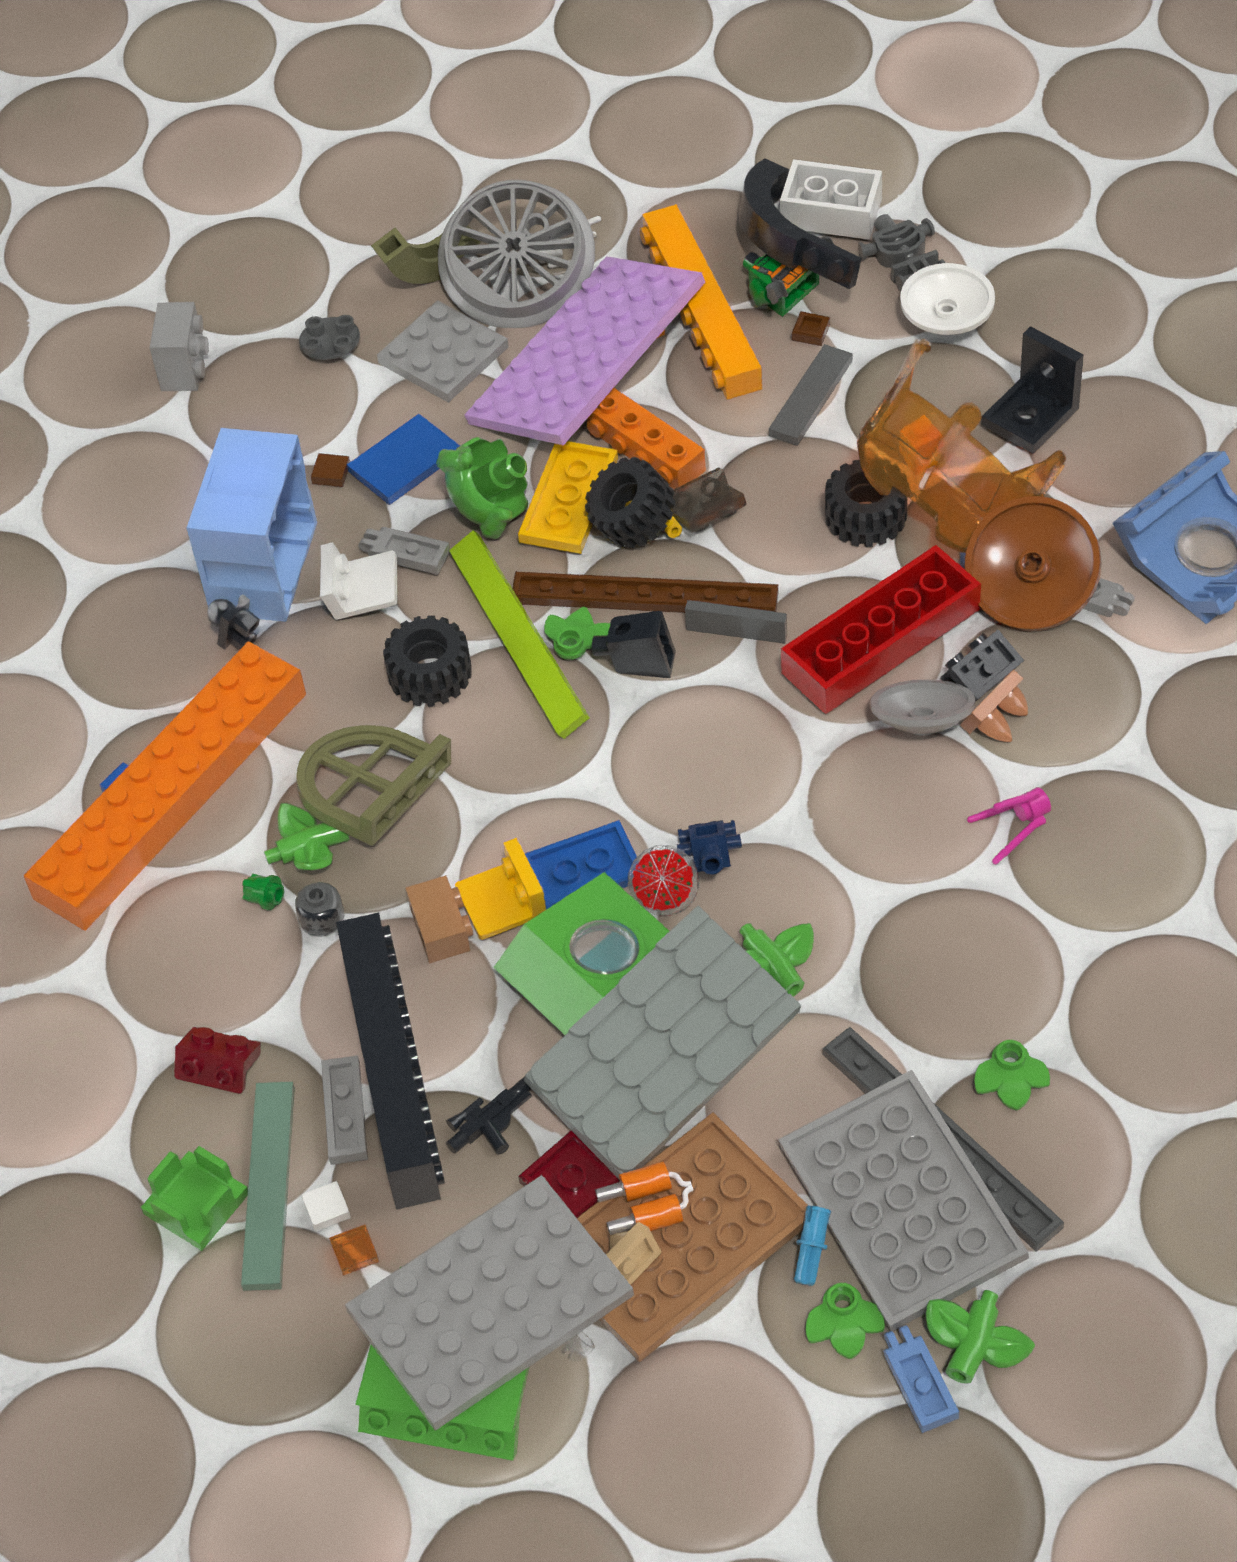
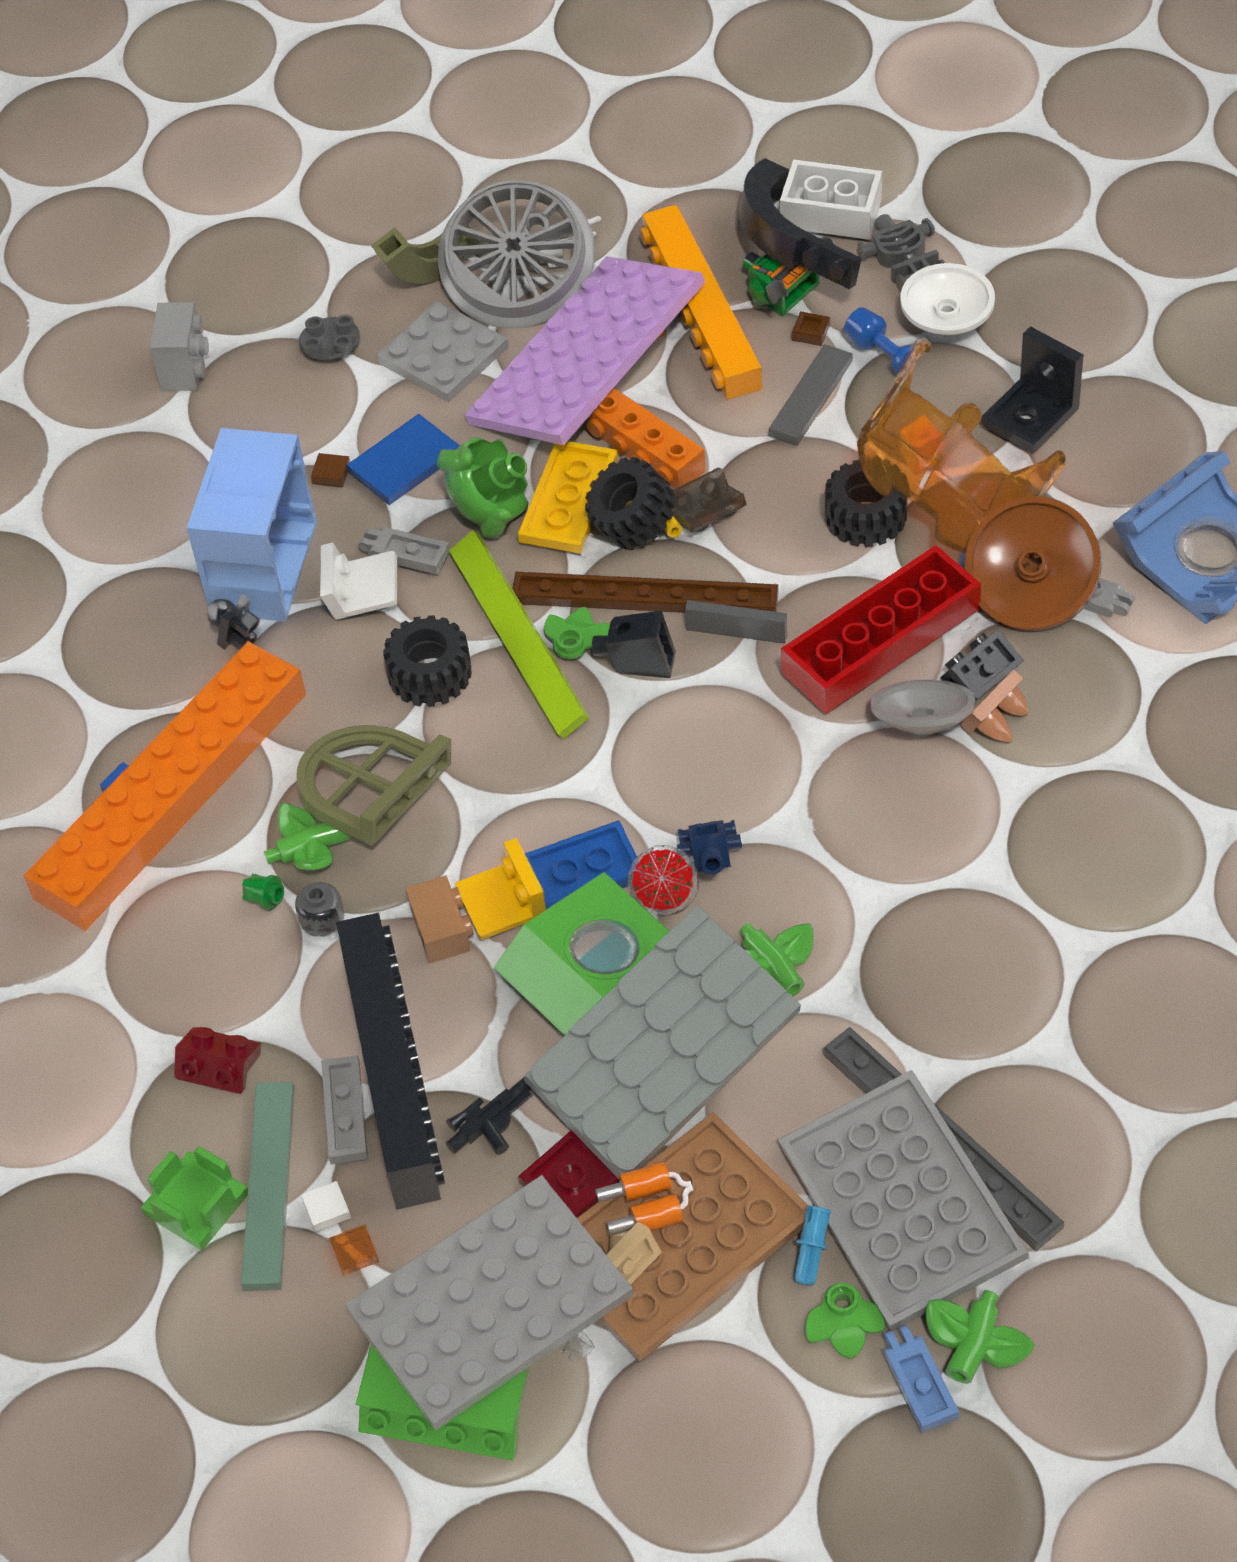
dark pink plant [967,787,1051,865] -> none
bright green plate [974,1040,1050,1110] -> none
none -> blue piece [844,307,919,375]

